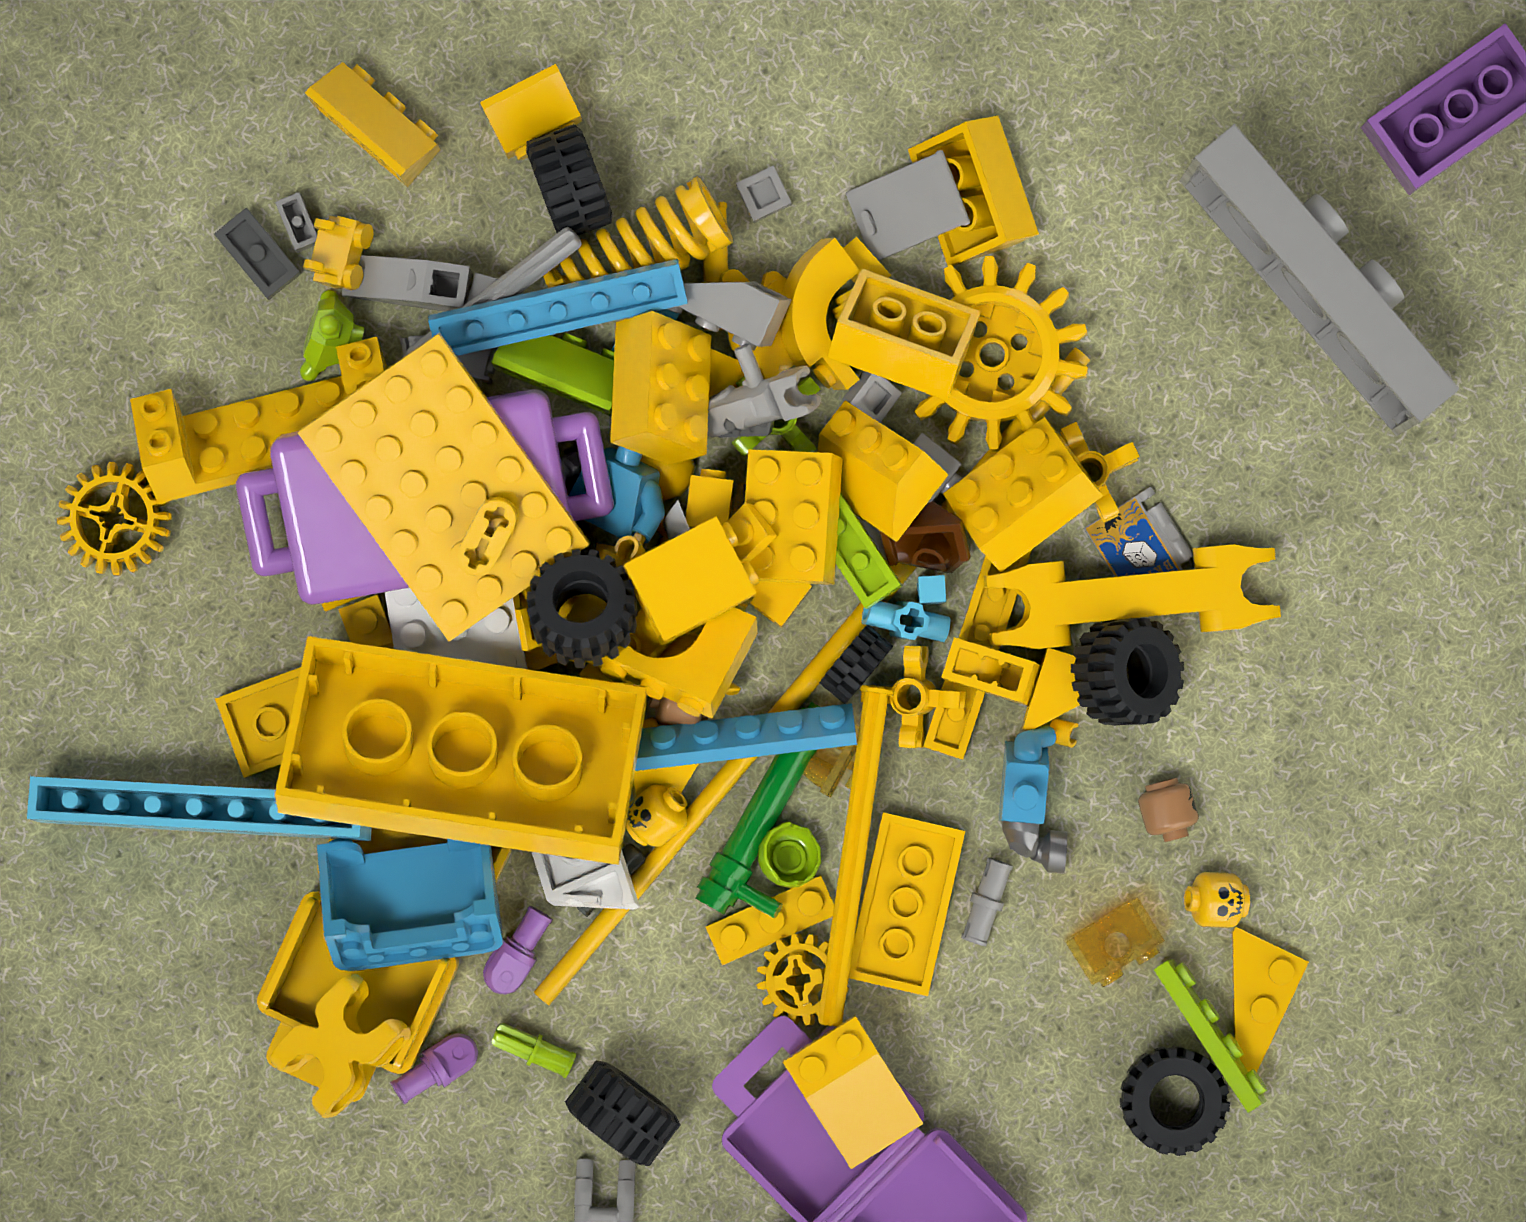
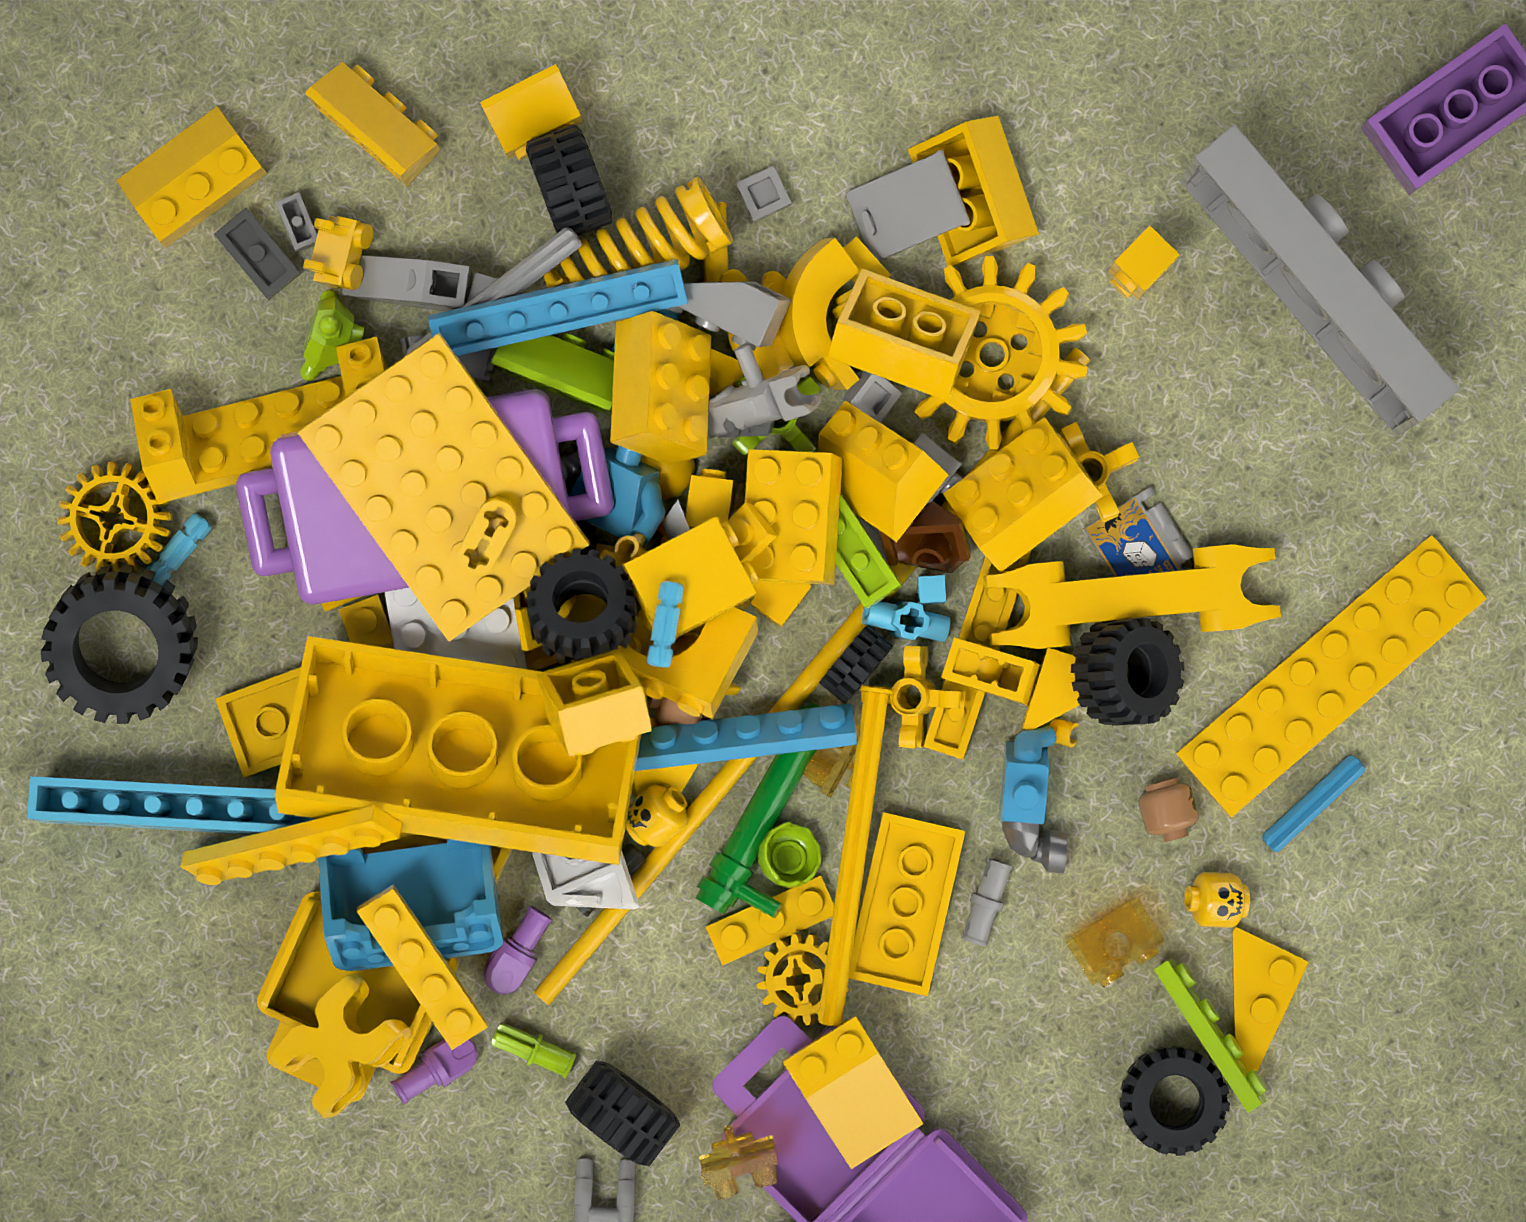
none -> black tyre [41,564,198,724]
none -> yellow slope [116,106,267,248]
none -> medium azure axle [144,513,212,586]
none -> yellow plate [180,805,402,885]
none -> yellow plate [357,884,488,1050]
none -> yellow brick [537,649,652,756]
none -> medium azure axle [647,581,684,668]
none -> clear yellow hips [699,1124,779,1200]
none -> yellow brick [1108,225,1180,300]
none -> yellow plate [1175,535,1487,818]
none -> dark azure axle [1262,755,1365,852]

